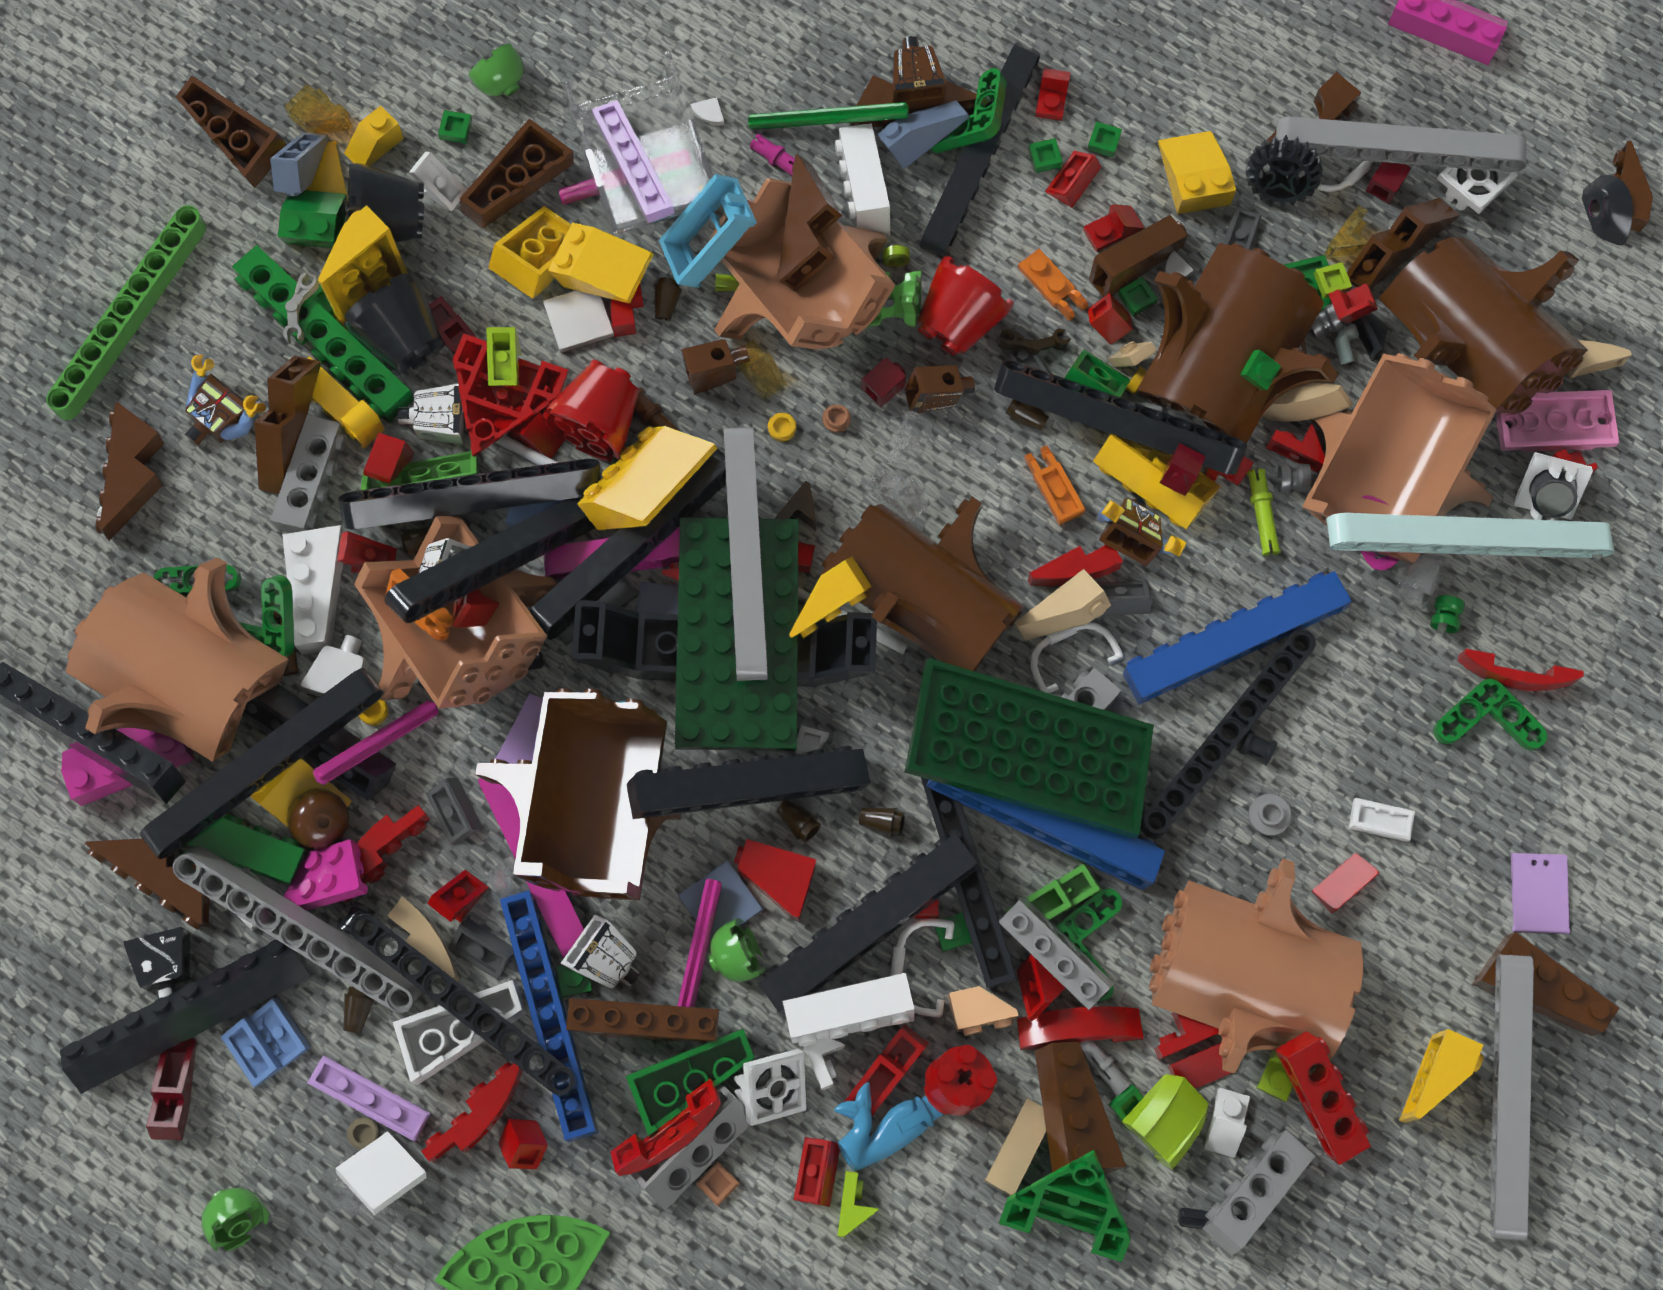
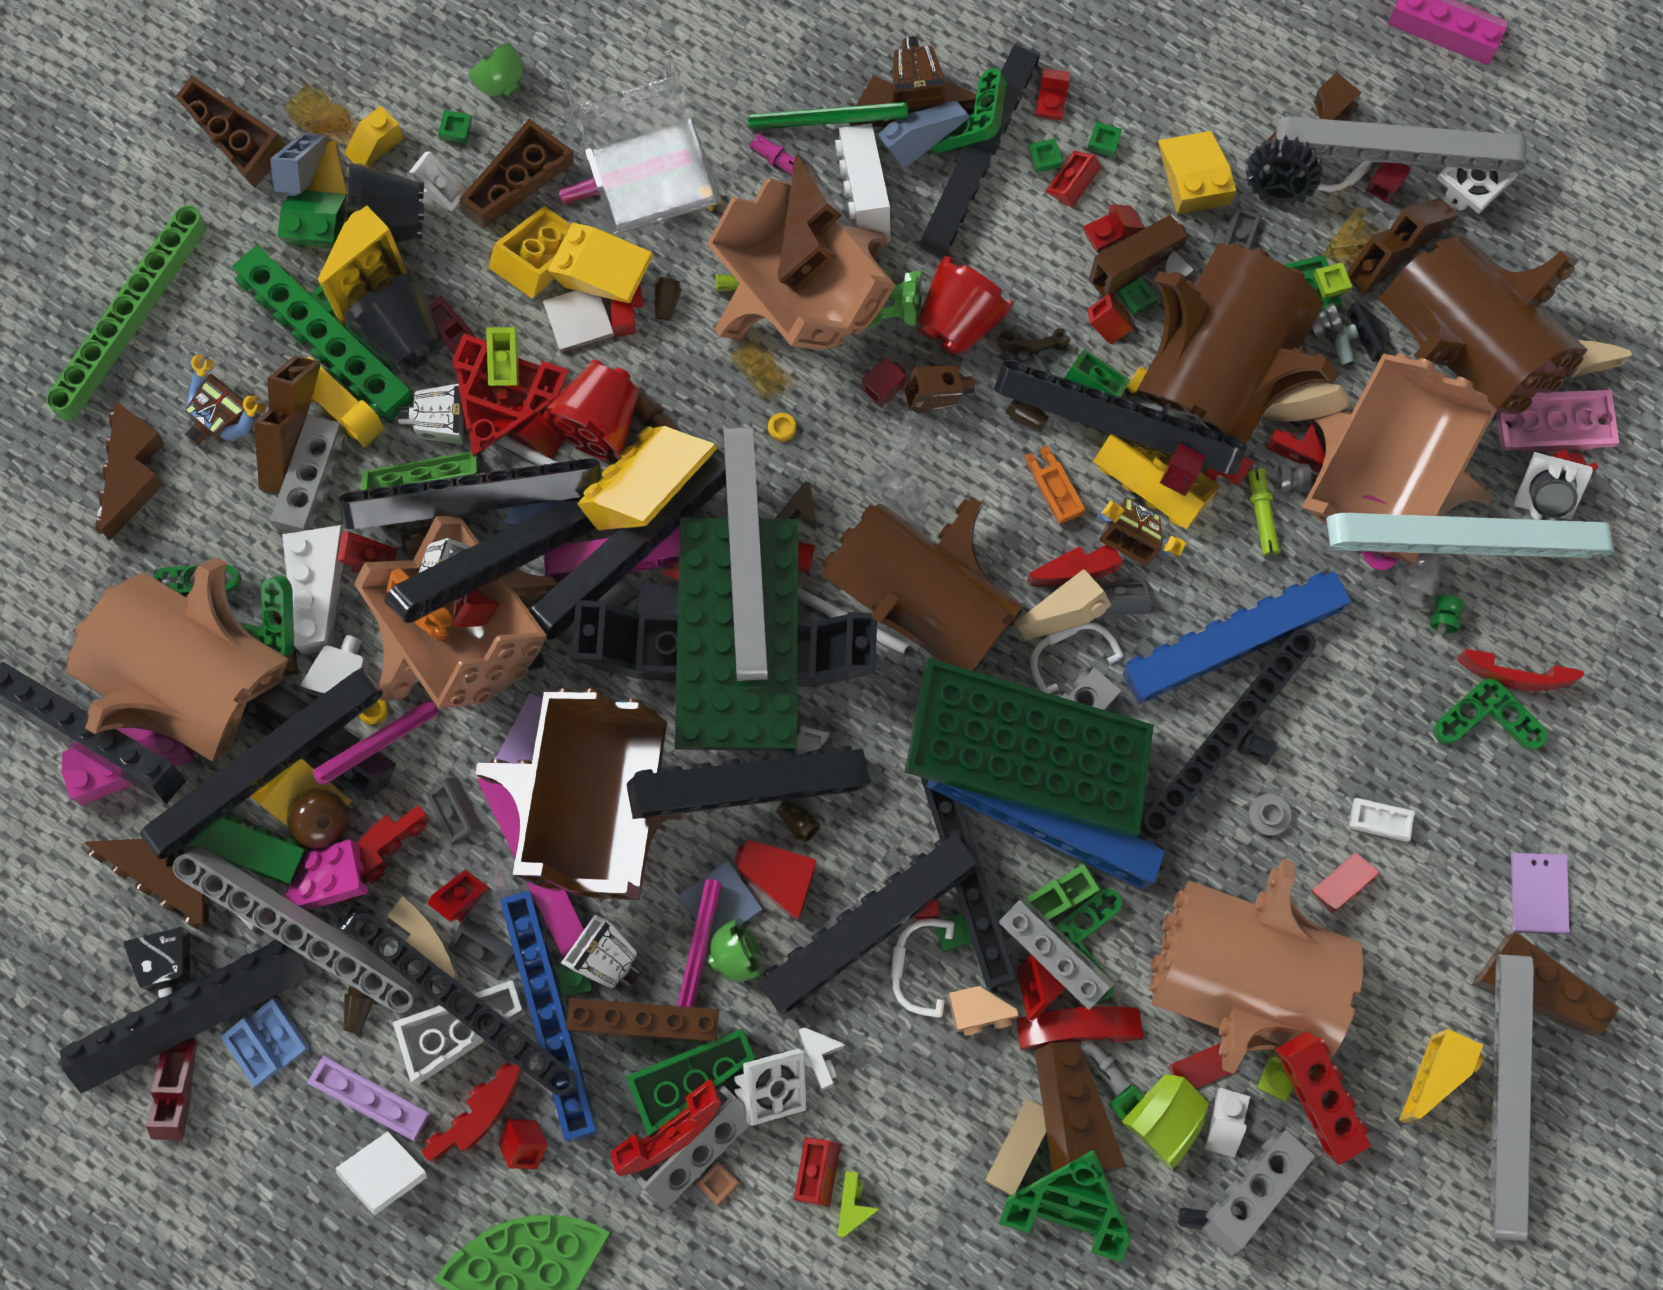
bright green cylinder [201,1187,269,1251] -> none
light grey piece [283,272,319,344] -> none
dark tan tile [347,1118,380,1150] -> none
red slope [363,432,414,484] -> none
lavender plate [592,100,675,223] -> none
medium azure door [659,174,757,288] -> none
reddish brown torso [681,339,750,395] -> none
white tile [690,97,724,126] -> none
white wedge [783,973,914,1046] -> none
yellow slope [789,556,872,638] -> none
nougat plate [822,404,851,433] -> none
dark azure piece [834,1082,944,1172] -> none
red slope [844,1024,929,1116] -> none
dark brown cone [859,808,905,837] -> none
lime tile [882,245,910,267] -> none
red brick [924,1045,997,1116] -> none
orange hinge [1017,248,1088,321] -> none
tan plate [1108,341,1157,367] -> none
red slope [1154,1012,1219,1060] -> none
green plate [1240,350,1281,391] -> none
red panel [1329,284,1378,324] -> none
black piece [1582,175,1633,245] -> none
reddish brown slope [1612,141,1653,232] -> none

